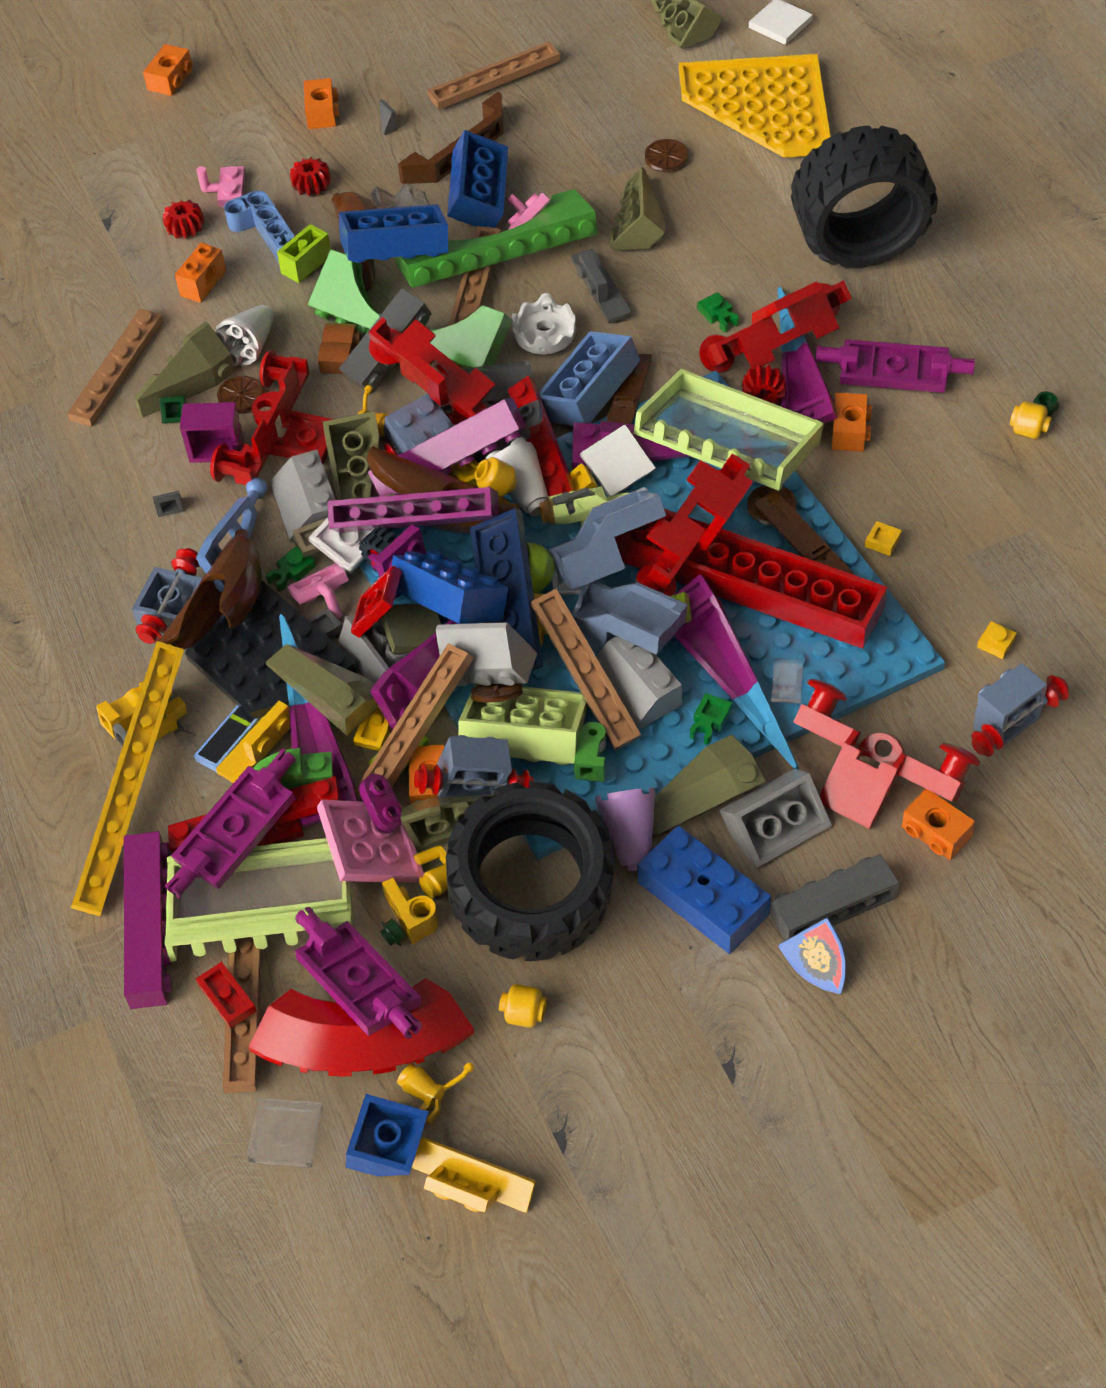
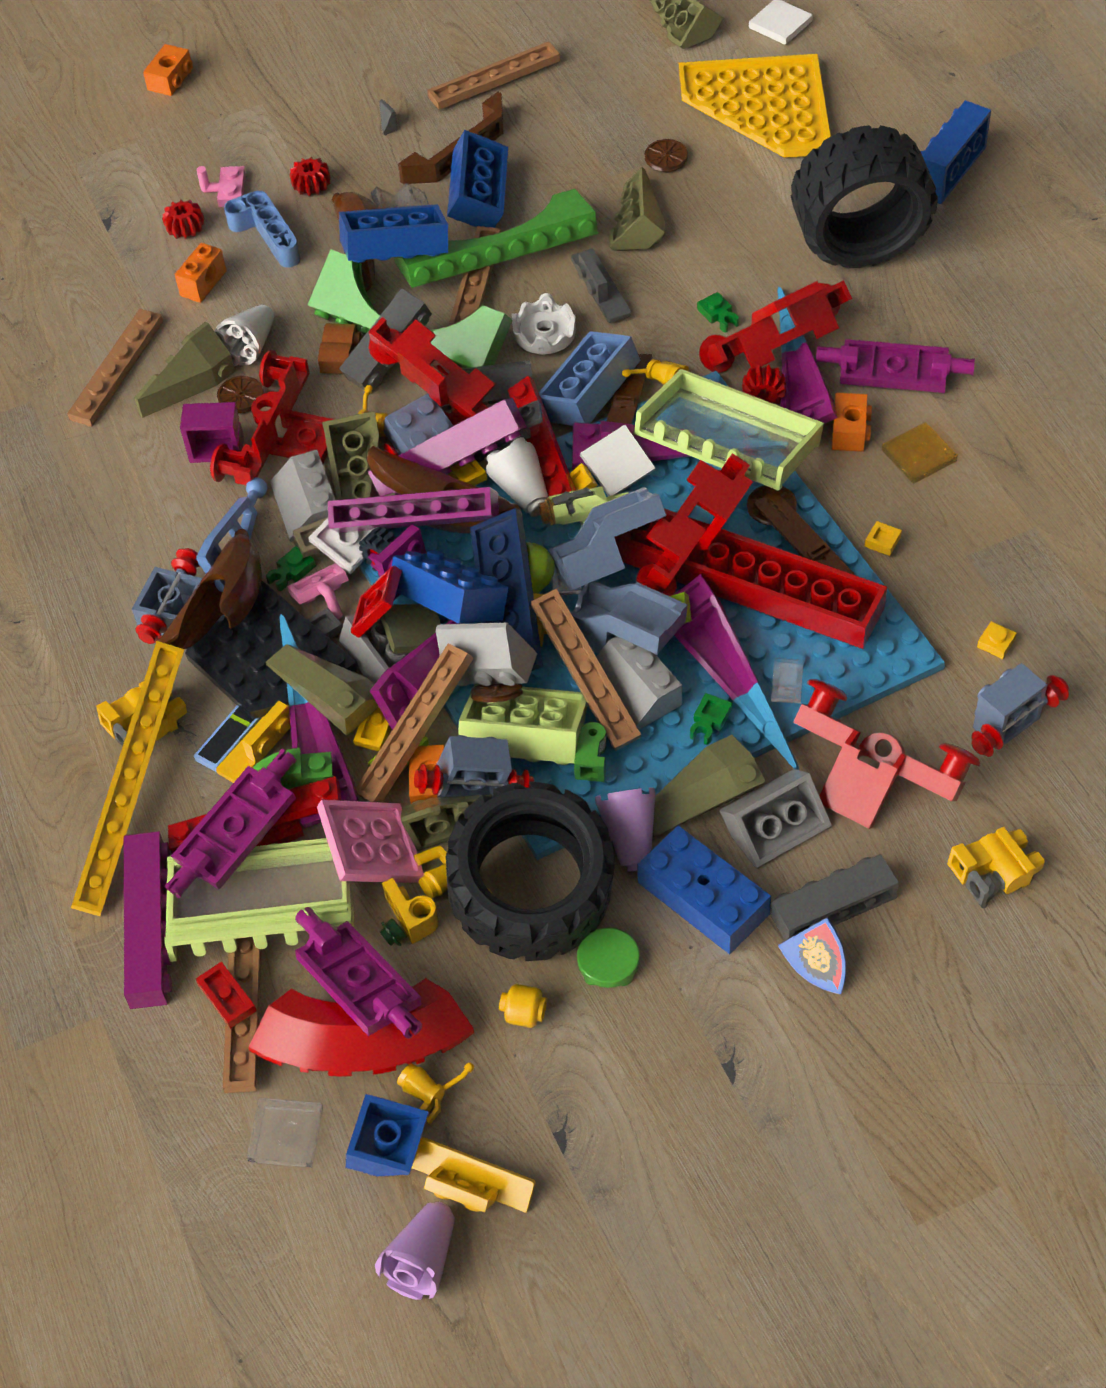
dark grey slope [153,491,184,517] -> none
dark green slope [159,395,186,424] -> none
lime brick [277,224,331,283] -> none
orange brick [303,78,340,129] -> none
magenta plate [359,774,402,833] -> none
yellow head [475,457,517,497] -> none
bright pink plate [506,193,549,230] -> none
orange brick [902,788,975,861] -> none
yellow head [1010,401,1052,439] -> none
dark green plate [1033,391,1059,416] -> none
none -> lavender cone [375,1202,455,1300]
none -> bright green tile [577,928,640,988]
none -> yellow piece [622,359,689,385]
none -> clear yellow tile [882,422,958,484]
none -> blue brick [921,100,991,204]
none -> yellow hips [947,827,1045,908]

